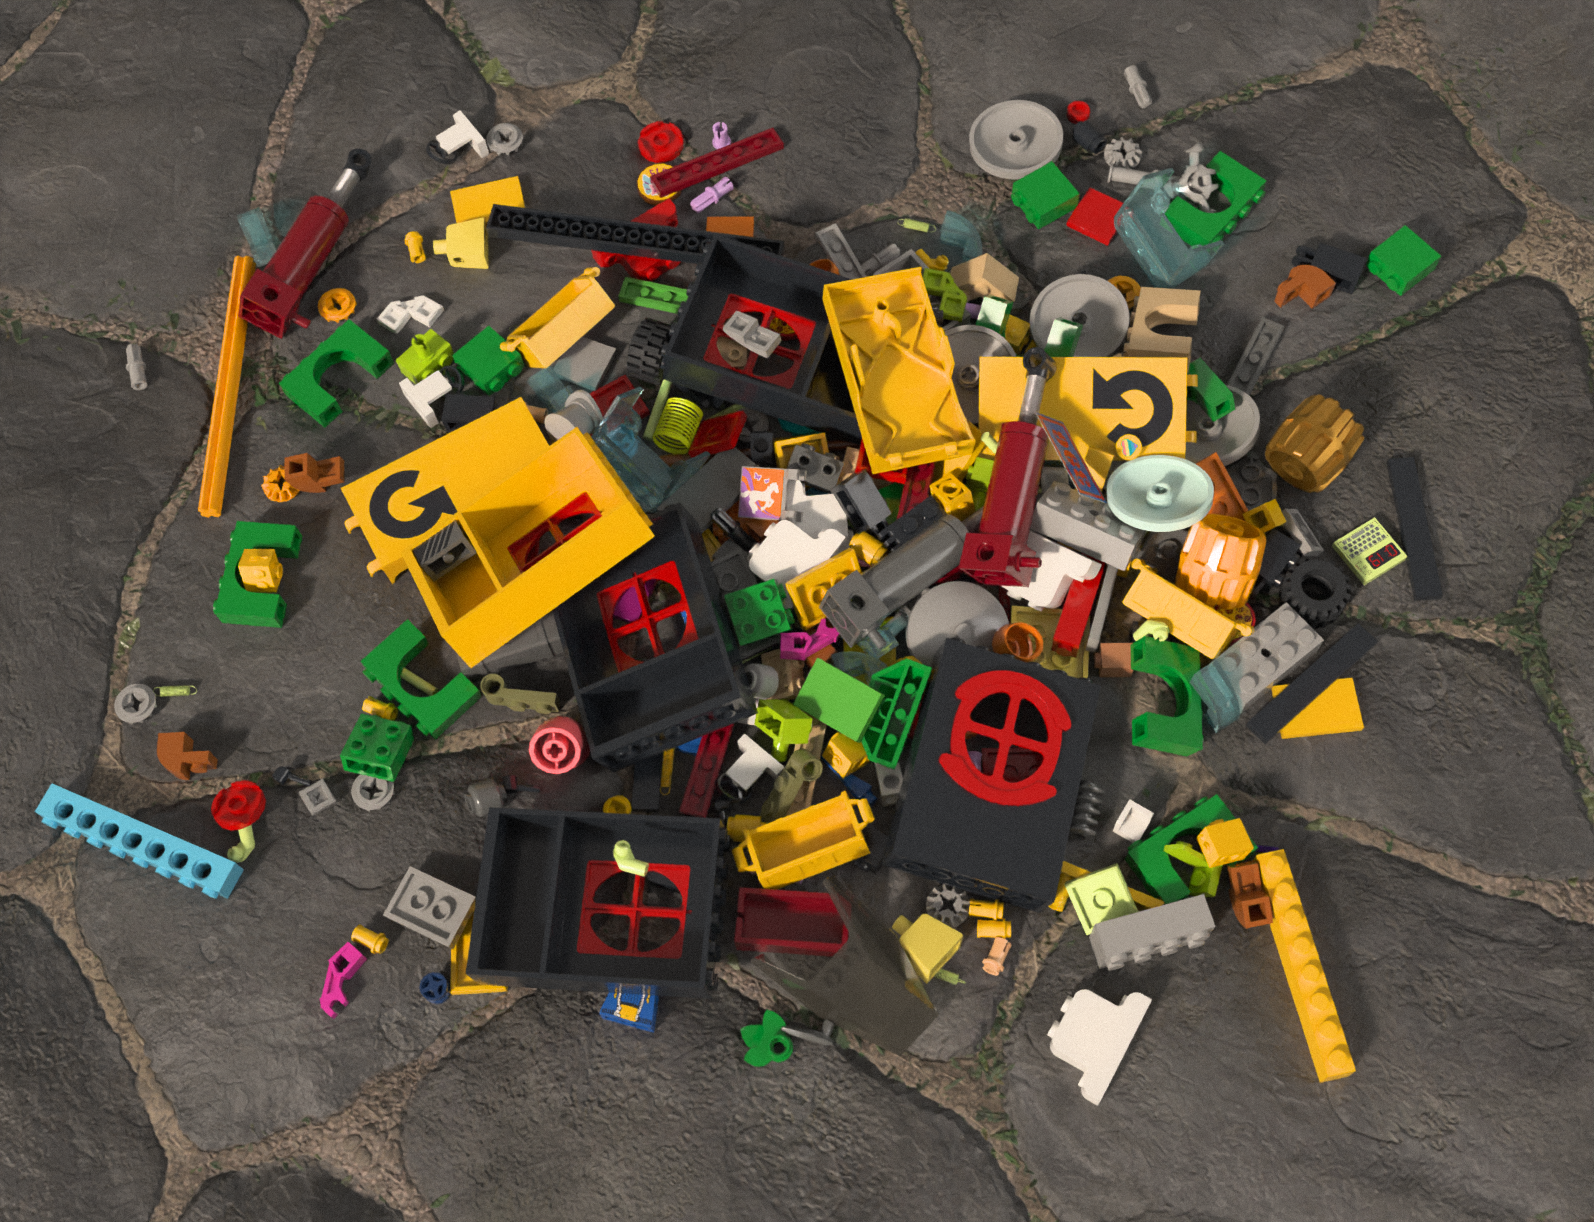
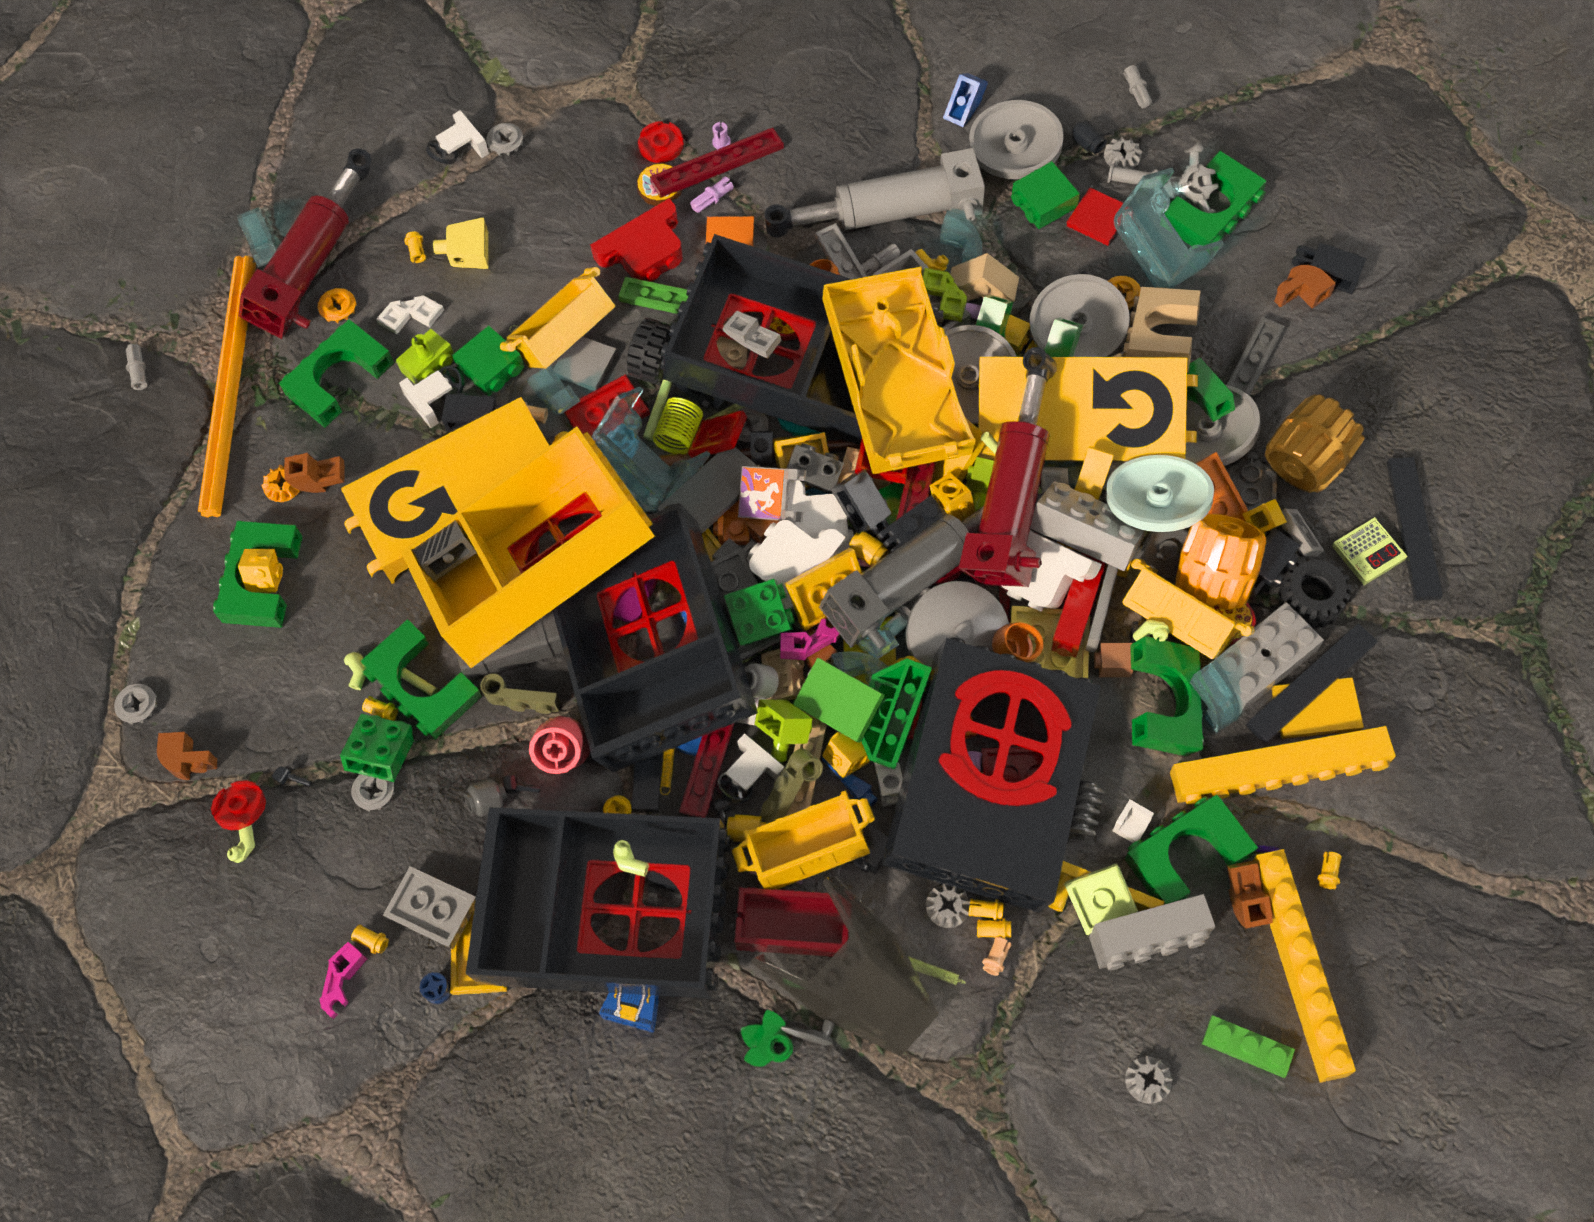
medium azure brick [35,784,244,899] -> none
yellowish green piece [153,685,197,697] -> none
light grey tile [299,779,336,816] -> none
yellow tile [450,176,525,226] -> none
black piece [486,204,785,264] -> none
light grey hat [545,390,605,443] -> none
black axle [710,507,754,551] -> none
light yellow torso [892,914,963,983] -> none
yellowish green piece [897,218,936,232] -> none
sticker [1035,412,1107,503] -> none
white brick [1048,990,1152,1105] -> none
red tile [1066,101,1090,124] -> none
yellow tile [1115,434,1142,461] -> none
lime bracket [1163,841,1222,897] -> none
yellow head [1196,818,1254,868] -> none
green brick [1365,225,1441,296] -> none
none -> yellowish green arm [344,652,366,690]
none -> light grey piece [765,148,984,238]
none -> blue slope [943,73,988,127]
none -> light grey gear [1125,1056,1172,1104]
none -> yellow brick [1170,726,1396,805]
none -> bright green plate [1201,1015,1295,1078]
none -> yellow pin [1317,852,1342,889]

